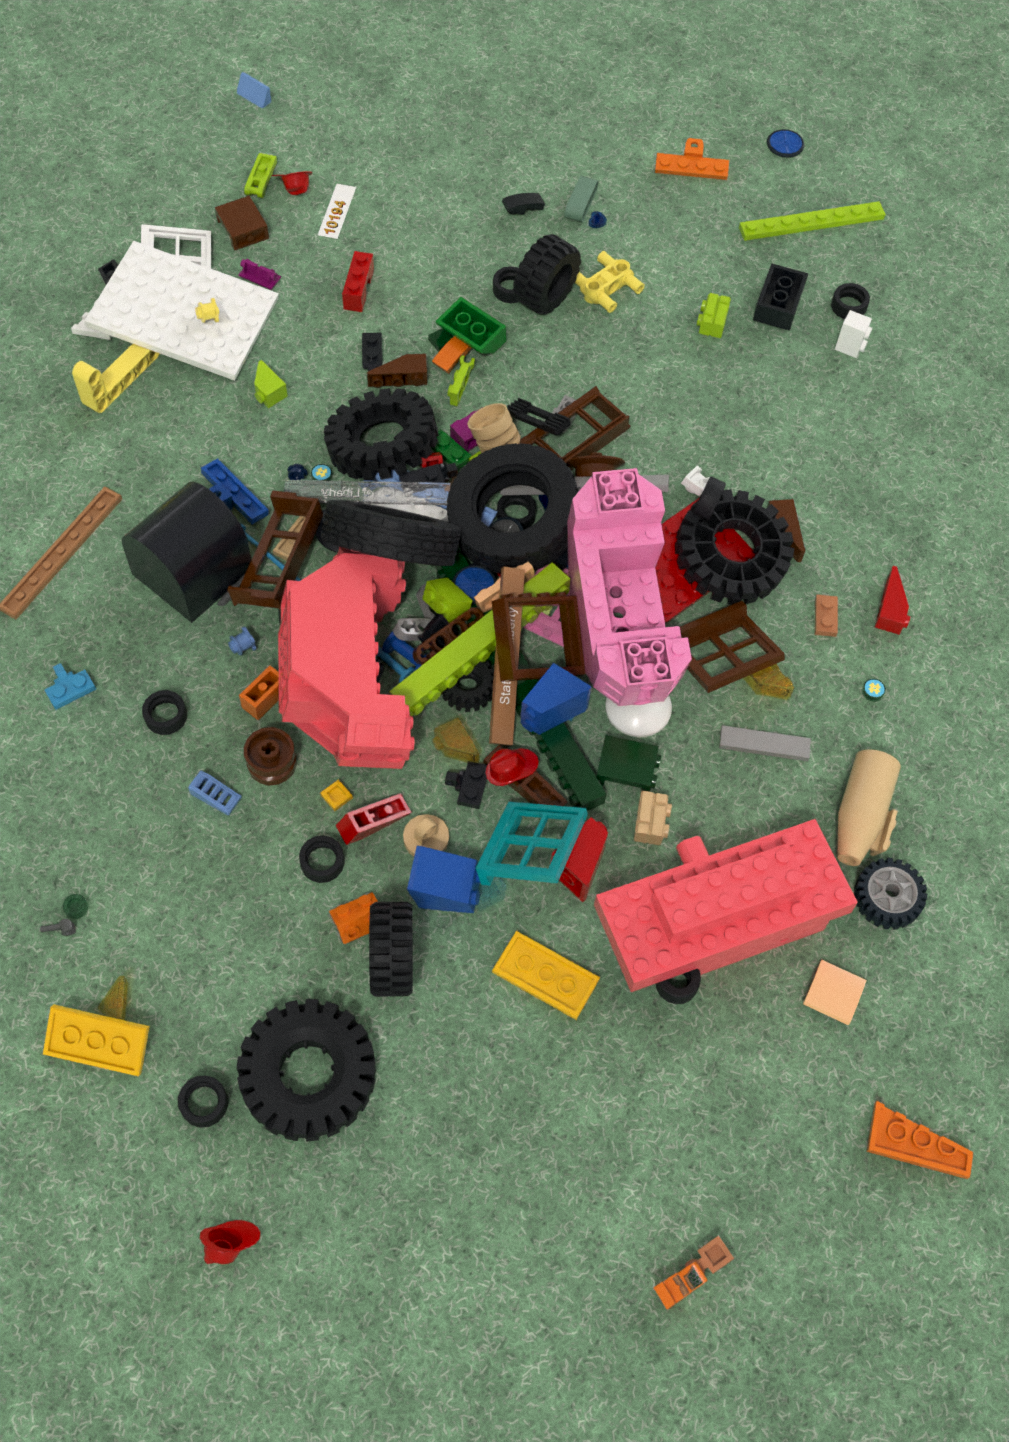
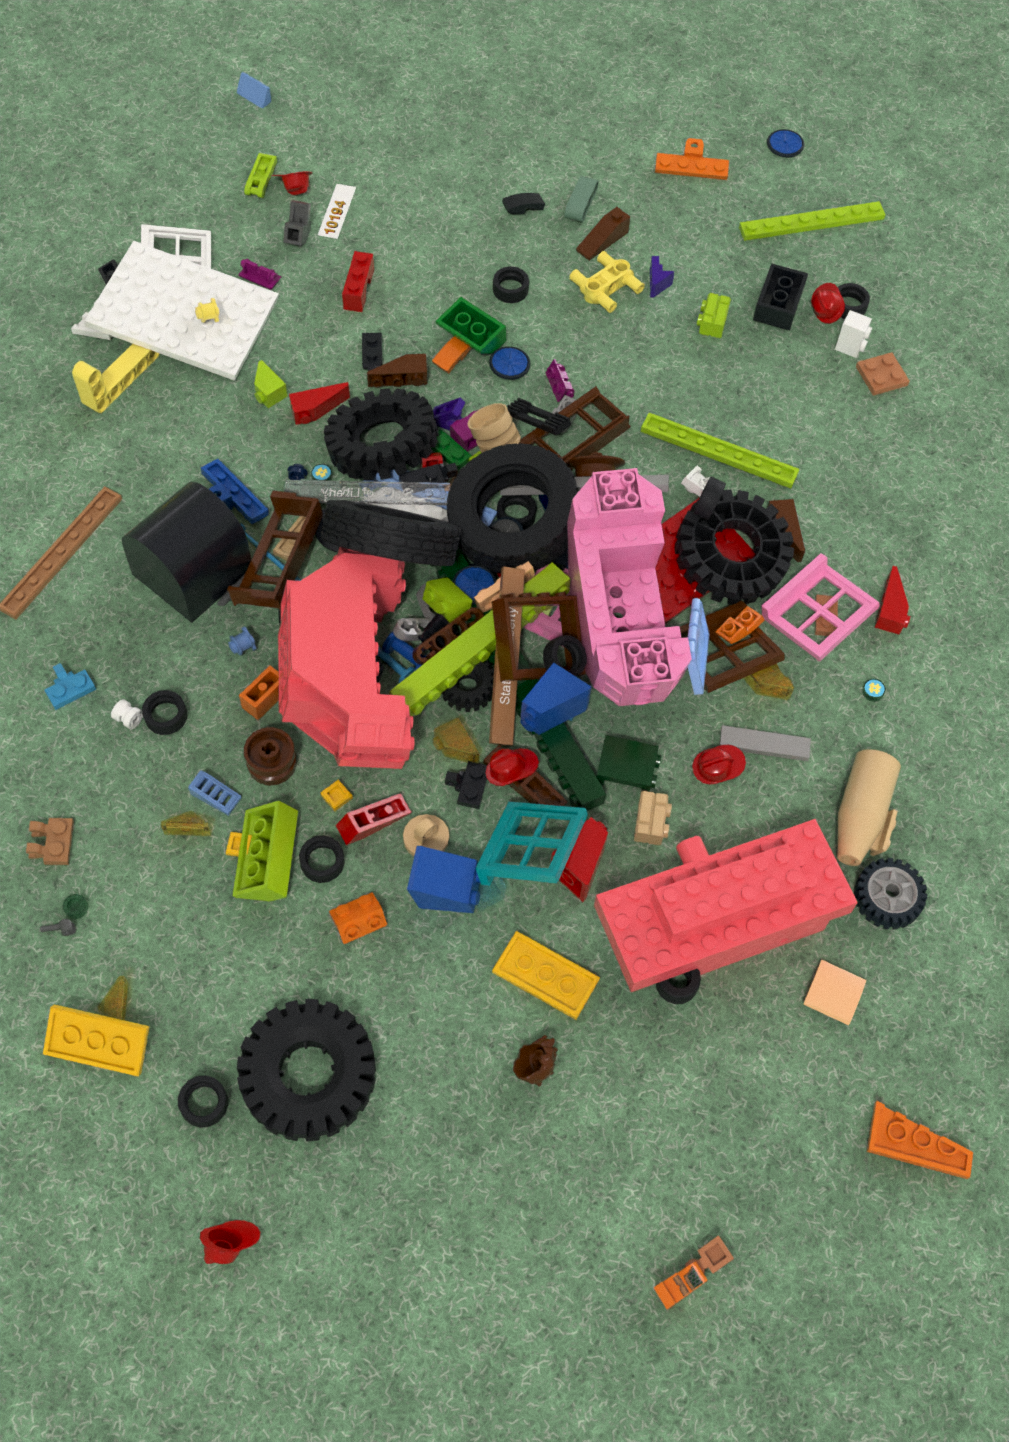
reddish brown panel [215,196,269,251] -> none
black tyre [369,902,413,997] -> none
dark green tile [428,328,453,352] -> none
lime plate [447,355,475,407] -> none
black tyre [513,234,581,314] -> none
clear blue piece [588,211,607,228] -> none
white dish [605,696,672,737] -> none
none -> medium nougat plate [26,818,74,865]
none -> white wheel [111,699,143,730]
none -> clear yellow slope [161,811,211,836]
none -> yellow tile [226,832,252,857]
none -> lime slope [232,801,298,902]
none -> dark grey brick [283,200,311,246]
none -> red slope [289,382,350,425]
none -> dark purple slope [433,397,465,431]
none -> blue wheel [489,346,530,380]
none -> reddish brown hair [513,1035,558,1087]
none -> black tyre [543,635,587,676]
none -> magenta hinge [545,359,575,402]
none -> reddish brown slope [576,207,630,261]
none -> lime plate [640,413,800,489]
none -> dark purple slope [650,256,674,298]
none -> light blue hinge [688,598,710,695]
none -> red piece [692,744,746,785]
none -> orange slope [715,606,765,644]
none -> bright pink window [762,553,880,661]
none -> red piece [811,283,845,324]
none -> nougat plate [856,352,910,396]

